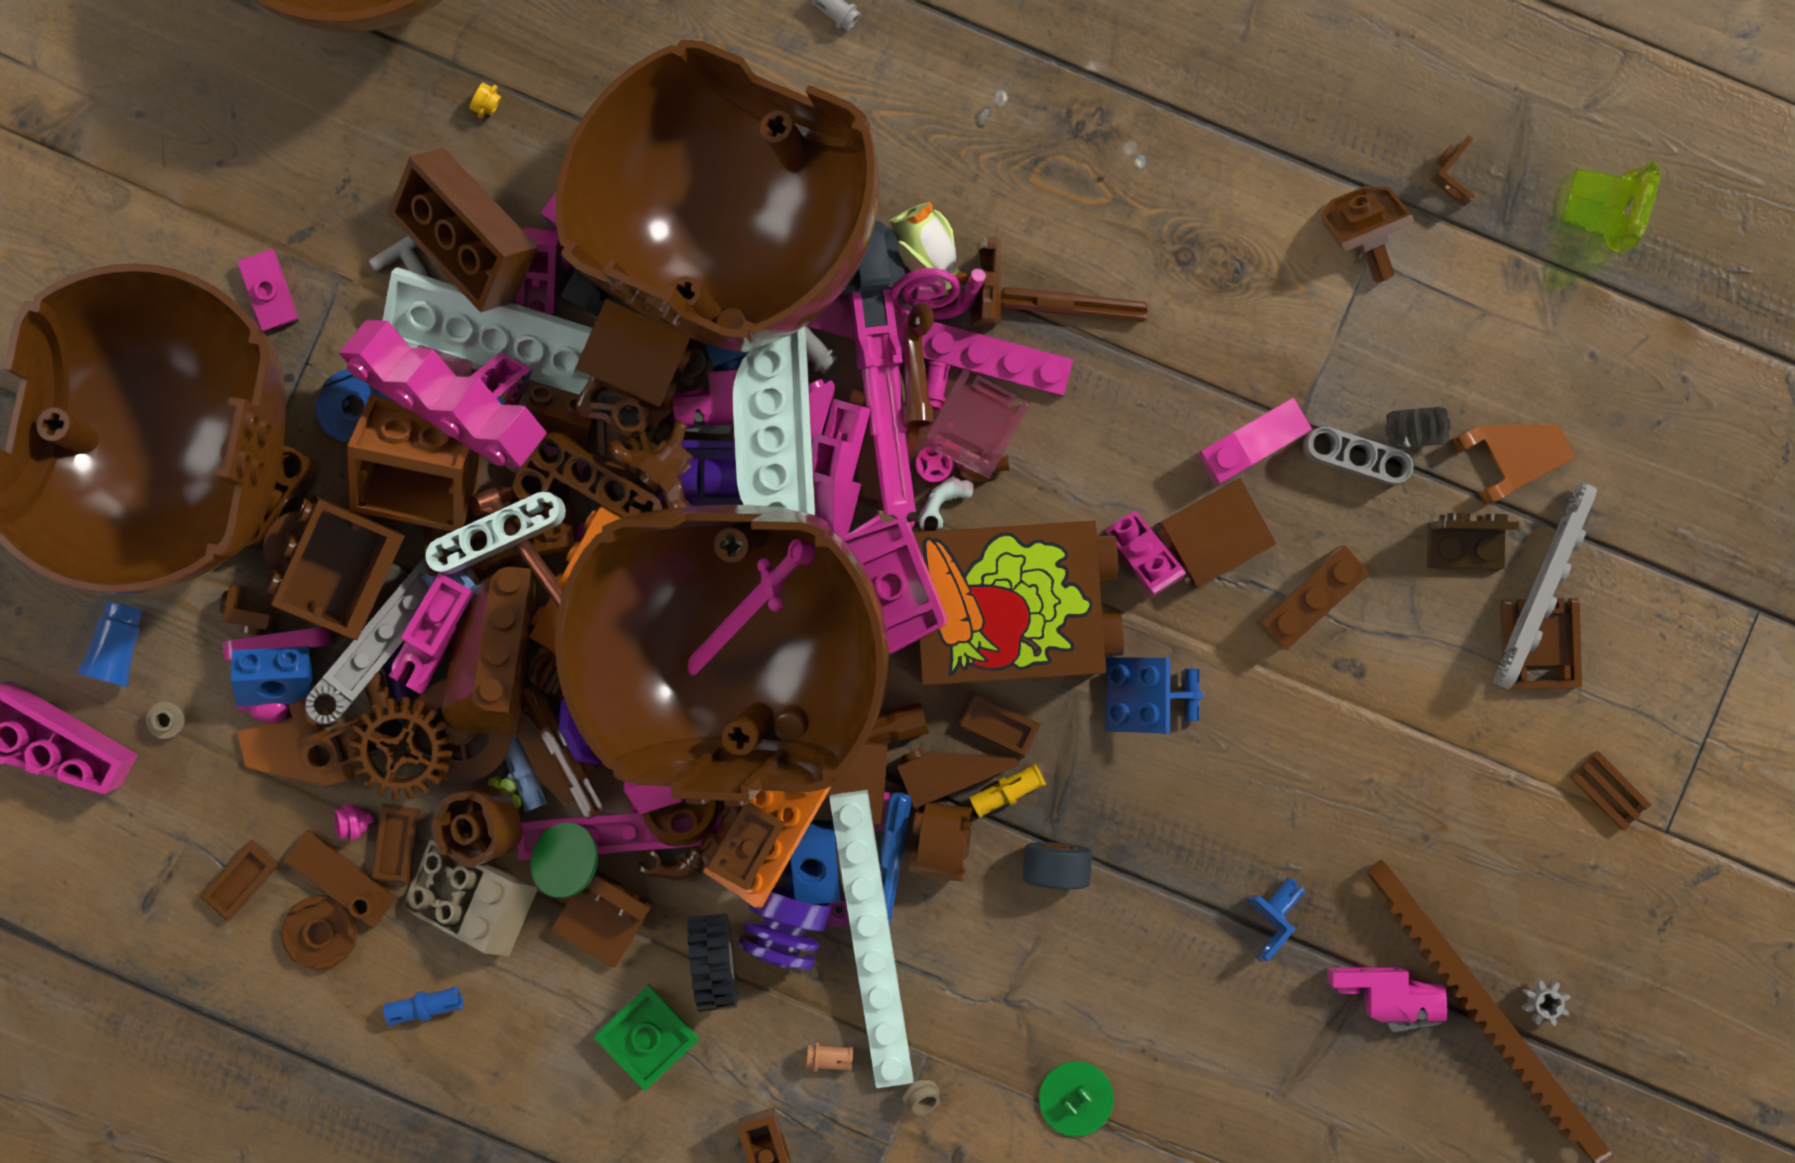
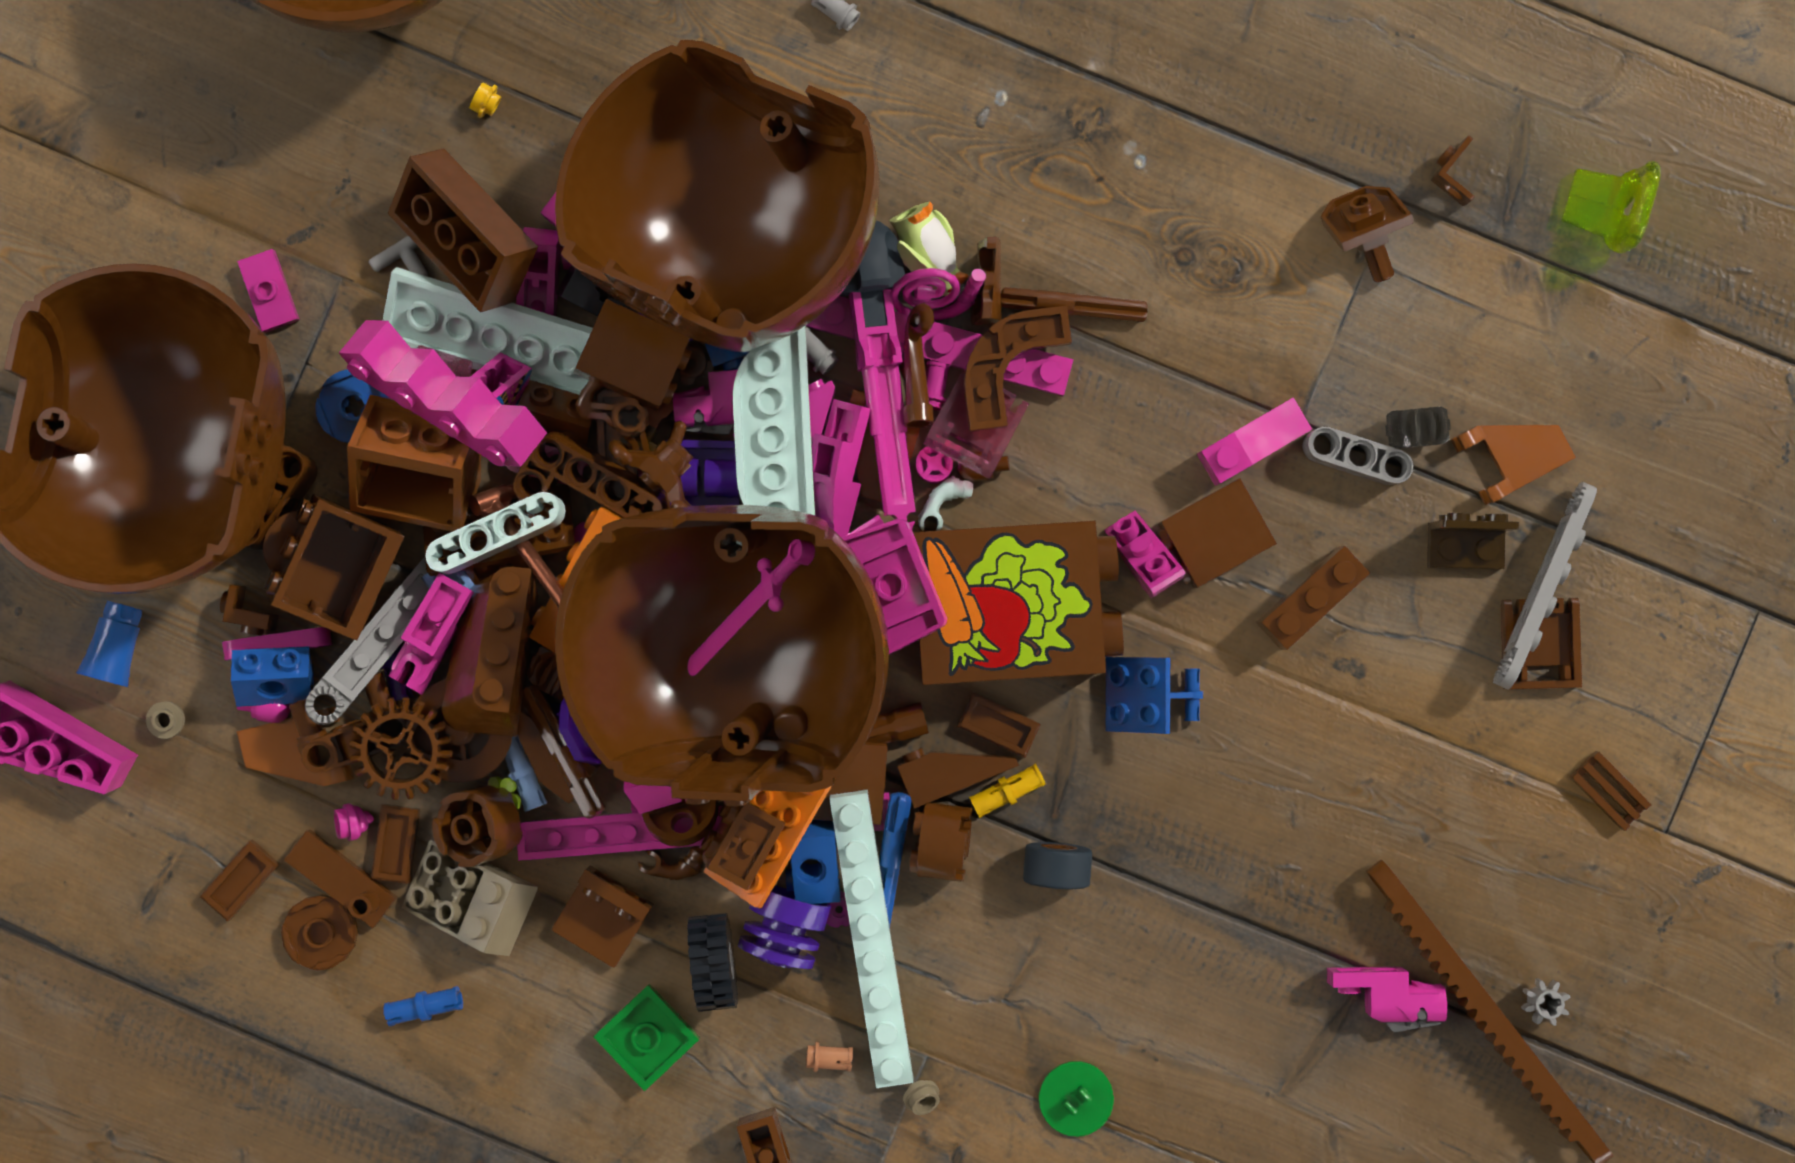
green piece [531,822,598,898] -> none
blue bracket [1246,877,1306,962] -> none
none -> reddish brown plate [964,306,1072,432]

